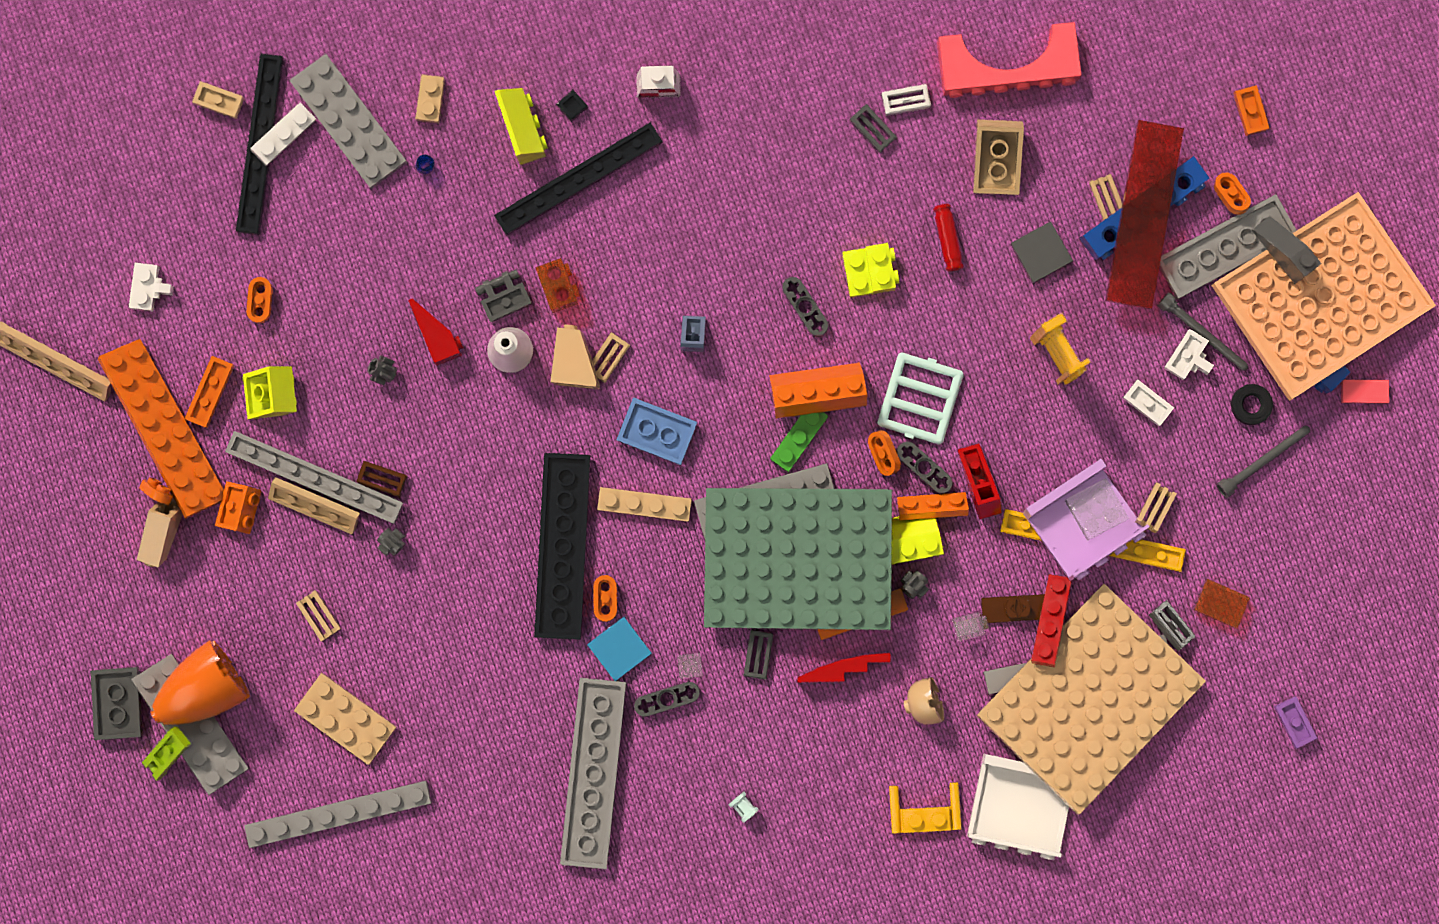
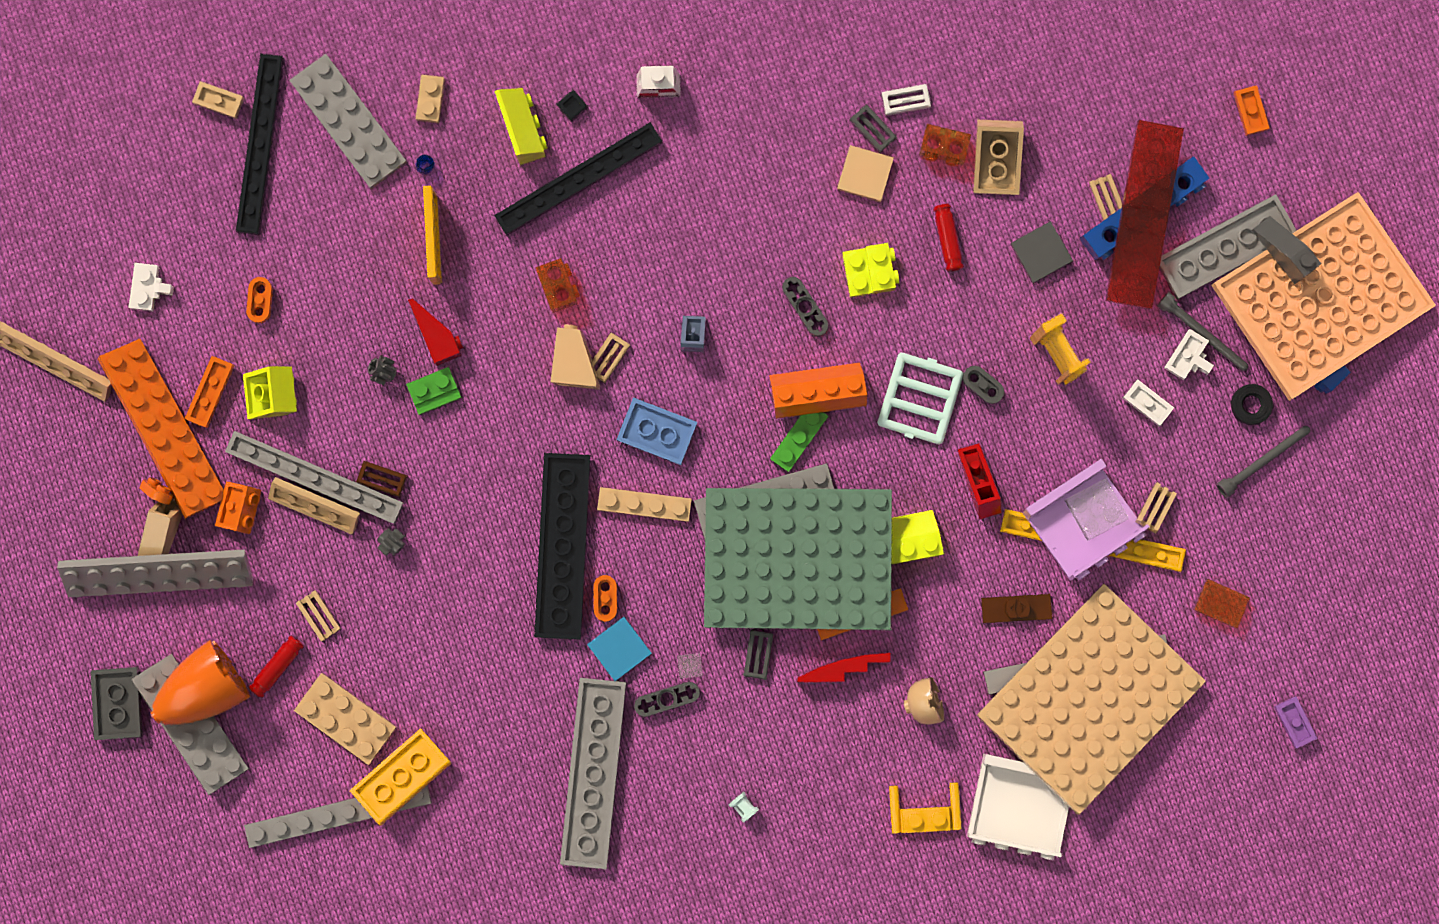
lime plate [142,726,191,781] -> none
white plate [250,103,316,166] -> none
dark grey plate [475,269,532,323] -> none
white cone [487,327,533,373] -> none
orange plate [868,430,901,476] -> none
dark grey beam [896,442,952,494] -> none
orange plate [897,492,969,521] -> none
dark grey gear [900,571,929,599] -> none
coral arch [937,22,1081,98] -> none
clear brick [952,612,989,641] -> none
red plate [1031,574,1072,667] -> none
dark grey tile [1149,600,1196,651] -> none
orange plate [1214,173,1251,215] -> none
coral tile [1341,380,1389,404] -> none
none -> light grey plate [57,550,253,597]
none -> red axle [249,635,304,698]
none -> yellow tile [350,728,452,826]
none -> bright green plate [406,367,462,416]
none -> yellow tile [423,186,442,285]
none -> tan tile [837,145,894,202]
none -> clear orange brick [919,124,971,167]
none -> dark grey plate [963,366,1004,404]

